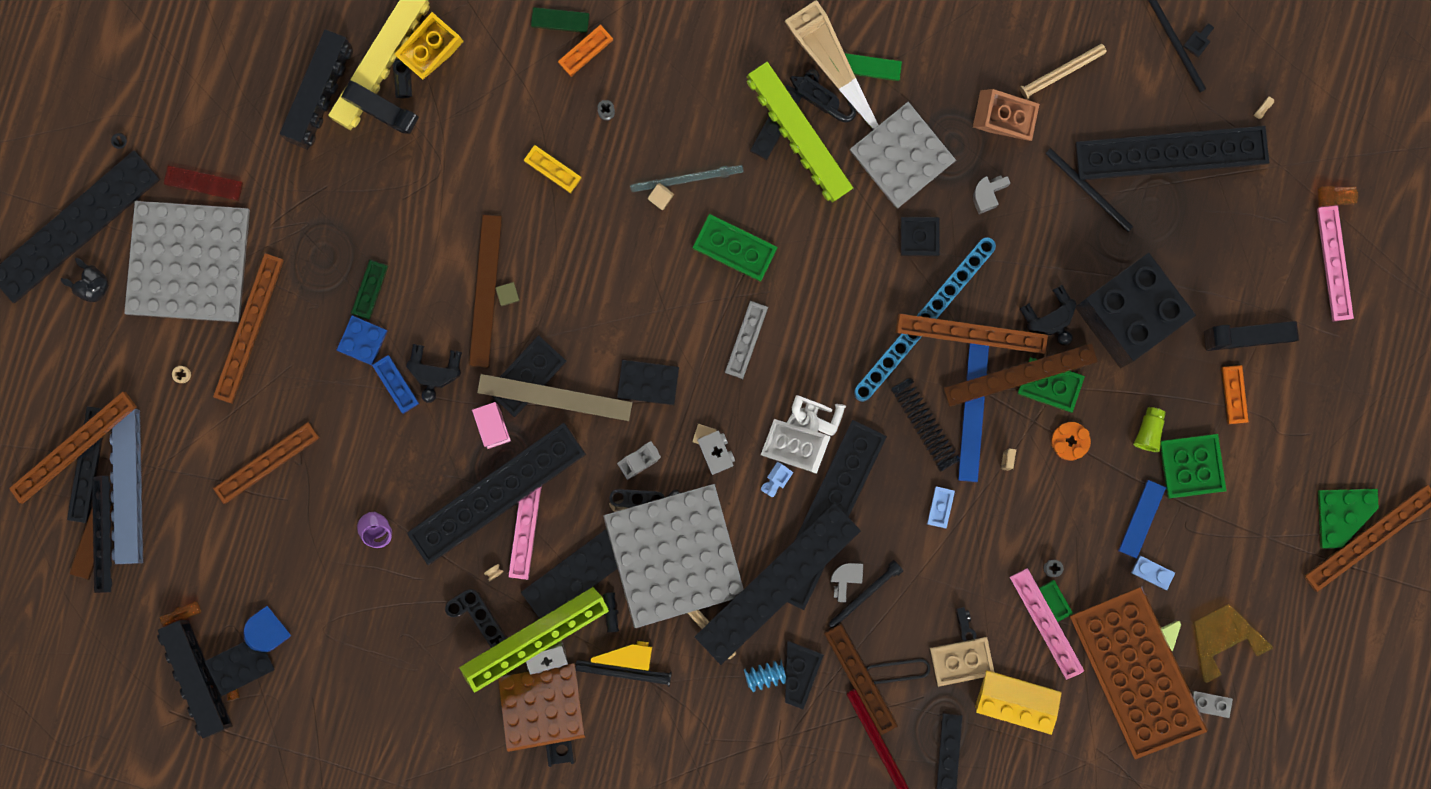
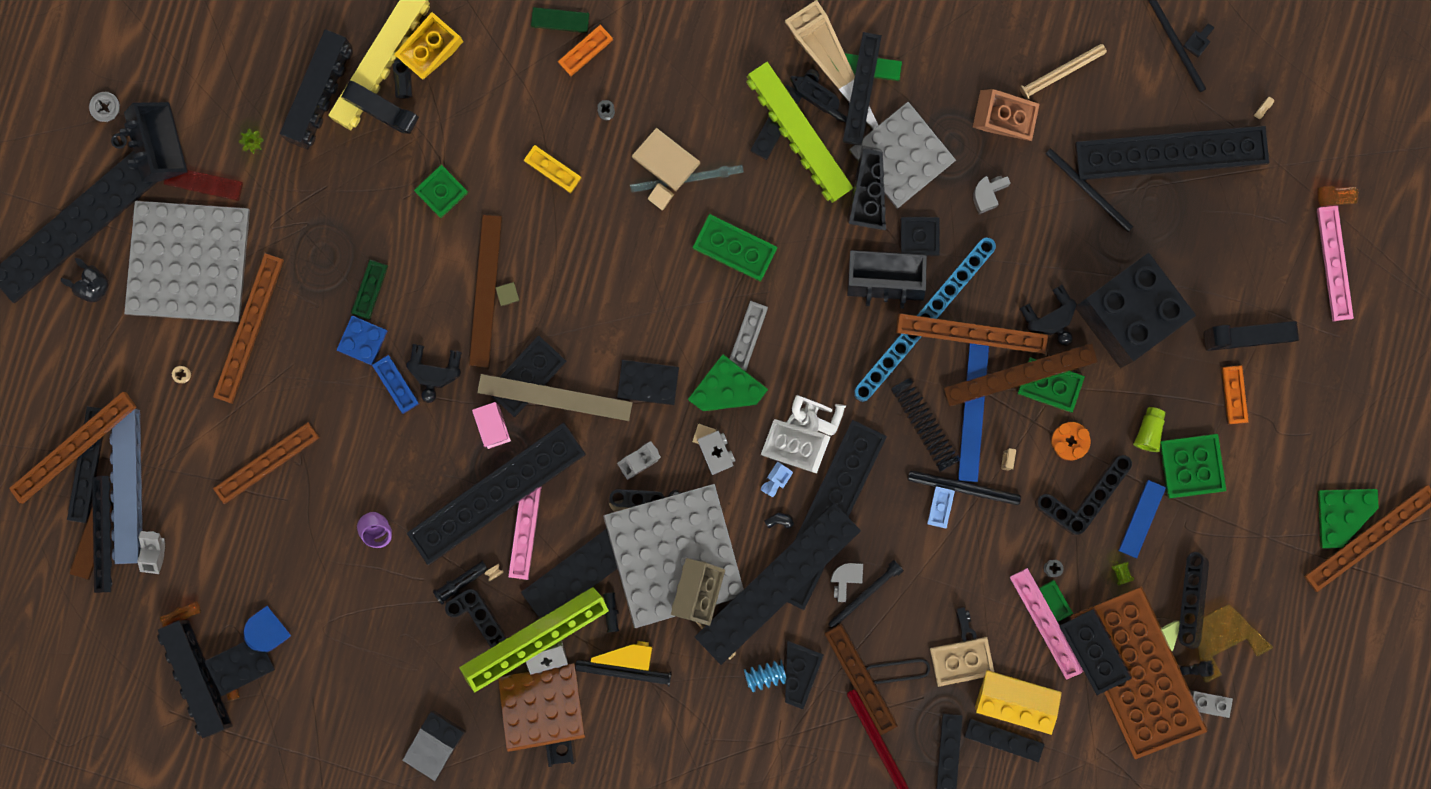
light blue plate [1131,556,1175,590] -> none
none -> light grey gear [89,92,120,122]
none -> black piece [119,102,188,182]
none -> light grey brick [137,531,165,574]
none -> clear neon green gear [239,128,264,153]
none -> slope [402,711,466,781]
none -> green plate [414,164,468,218]
none -> black pin [433,561,489,605]
none -> tan tile [632,128,700,192]
none -> dark tan slope [671,558,725,626]
none -> green plate [688,354,768,411]
none -> black arm [764,512,794,529]
none -> black plate [843,32,882,146]
none -> black wedge [847,146,886,230]
none -> black piece [847,250,927,309]
none -> black axle [908,471,1021,505]
none -> black plate [964,718,1045,762]
none -> black beam [1035,455,1132,535]
none -> black plate [1059,608,1132,695]
none -> clear neon green bush [1112,562,1135,585]
none -> black beam [1178,552,1209,649]
none -> black piece [1179,660,1214,677]

